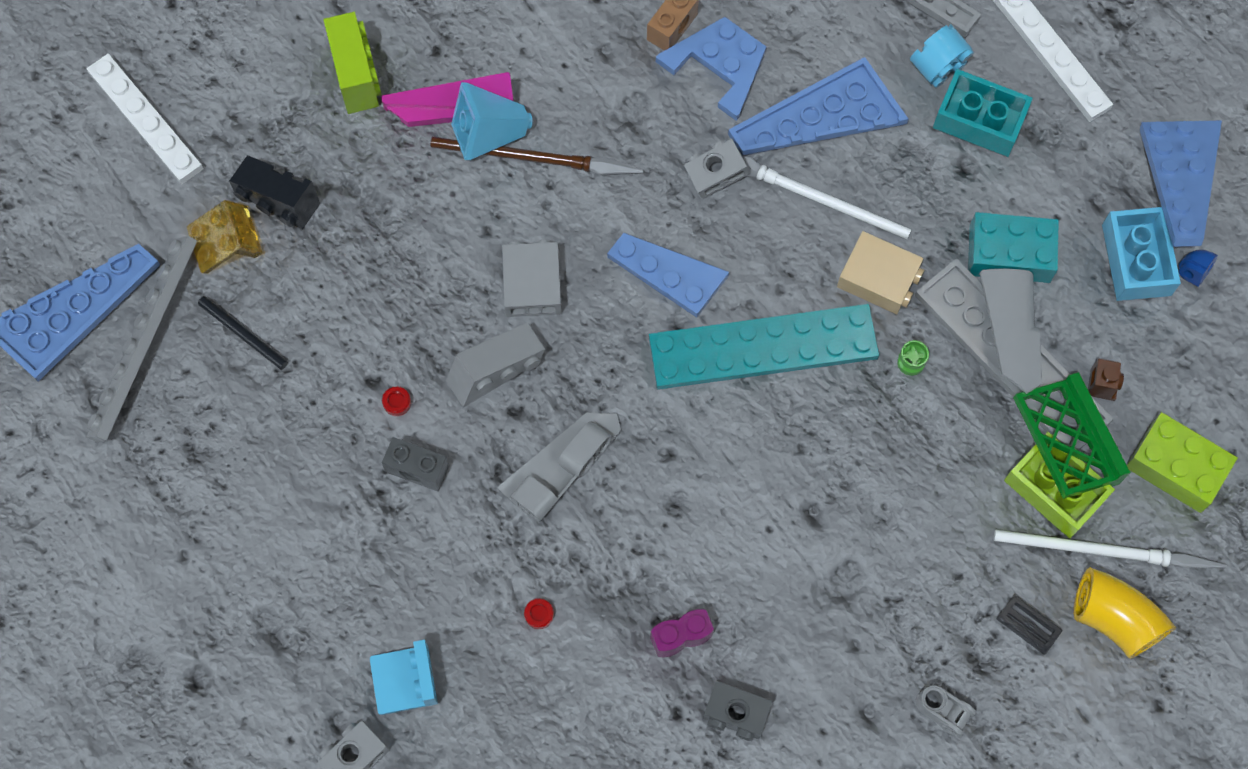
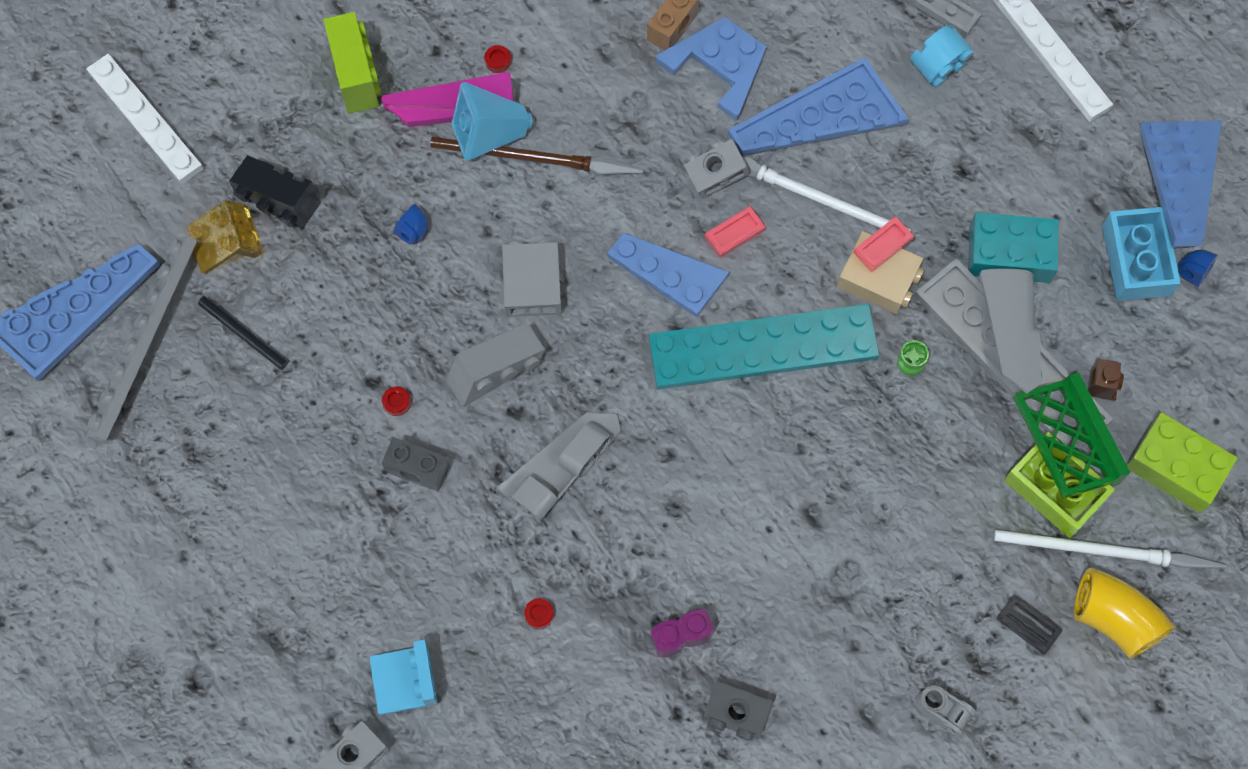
teal brick [933,69,1033,157] -> none
none -> blue piece [393,204,428,244]
none -> red tile [484,45,511,73]
none -> coral tile [705,206,766,258]
none -> coral tile [853,216,914,272]

